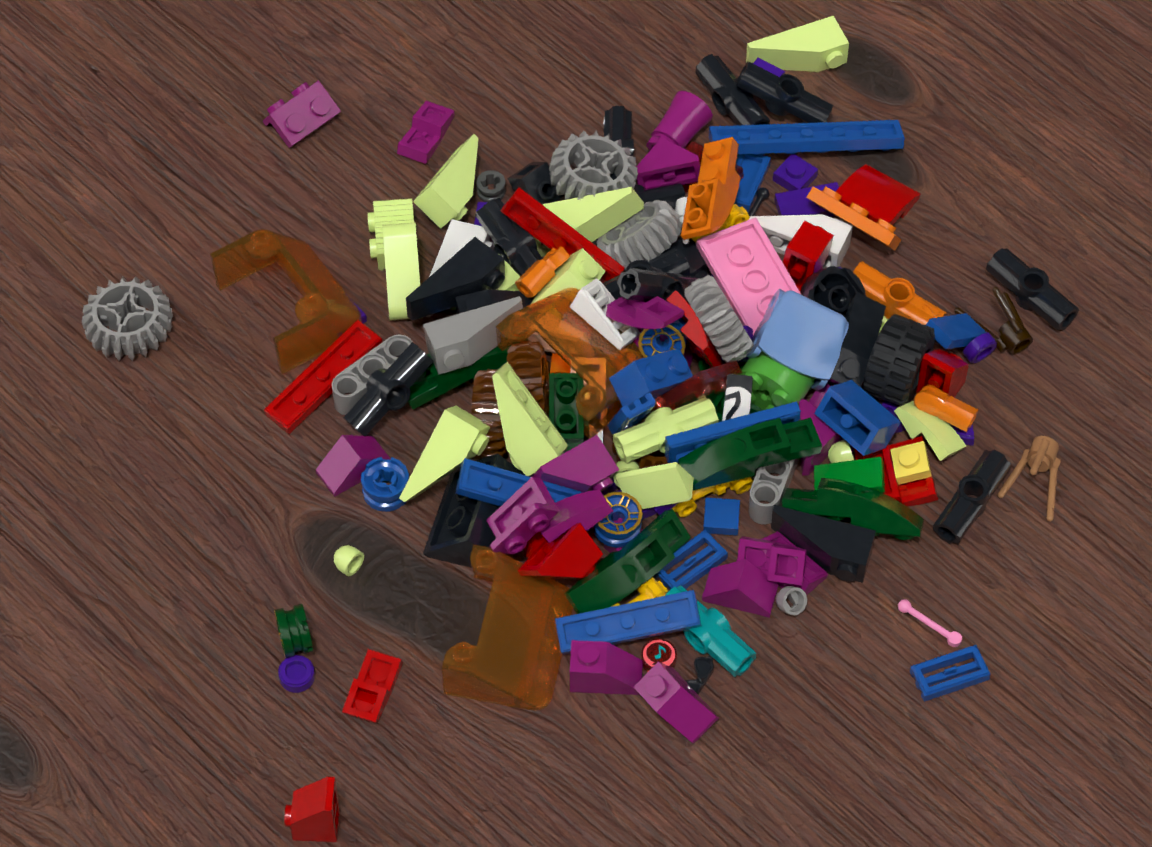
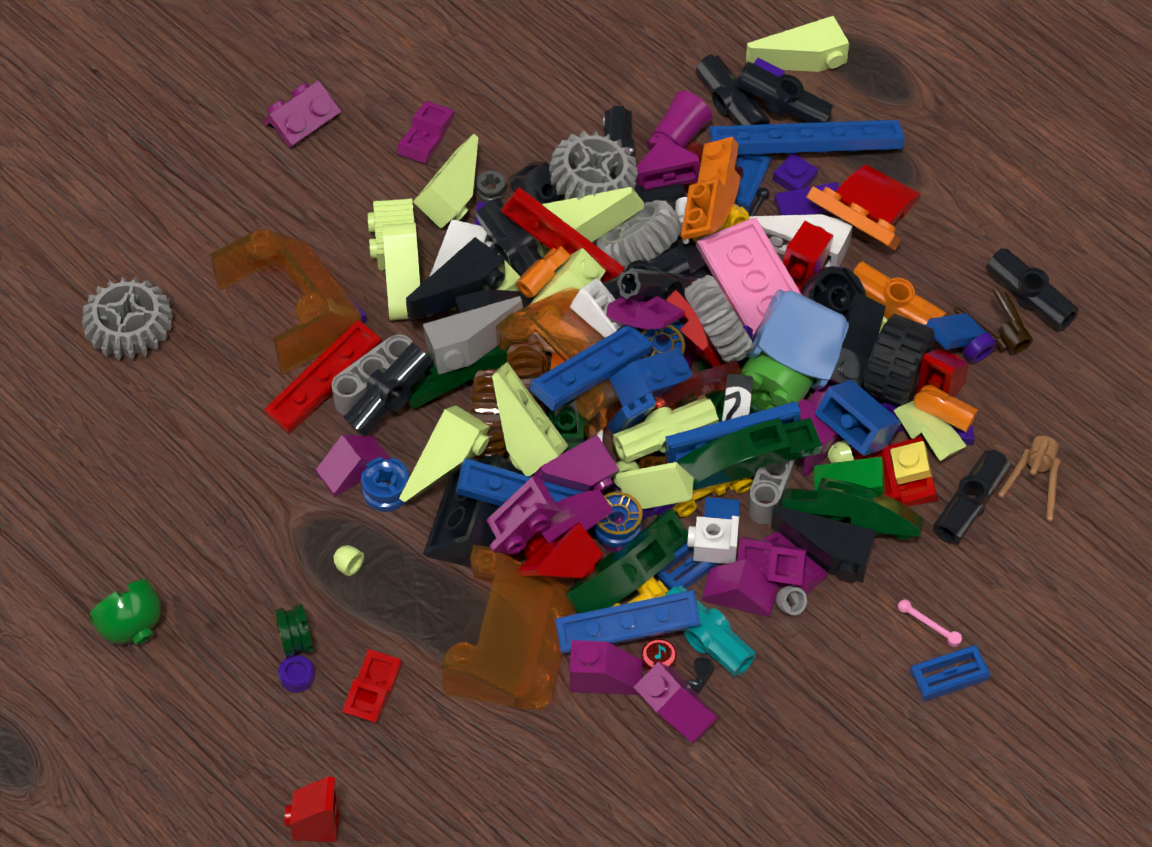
none -> green cylinder [88,579,161,646]
none -> blue tile [529,325,653,411]
none -> white brick [687,516,739,564]

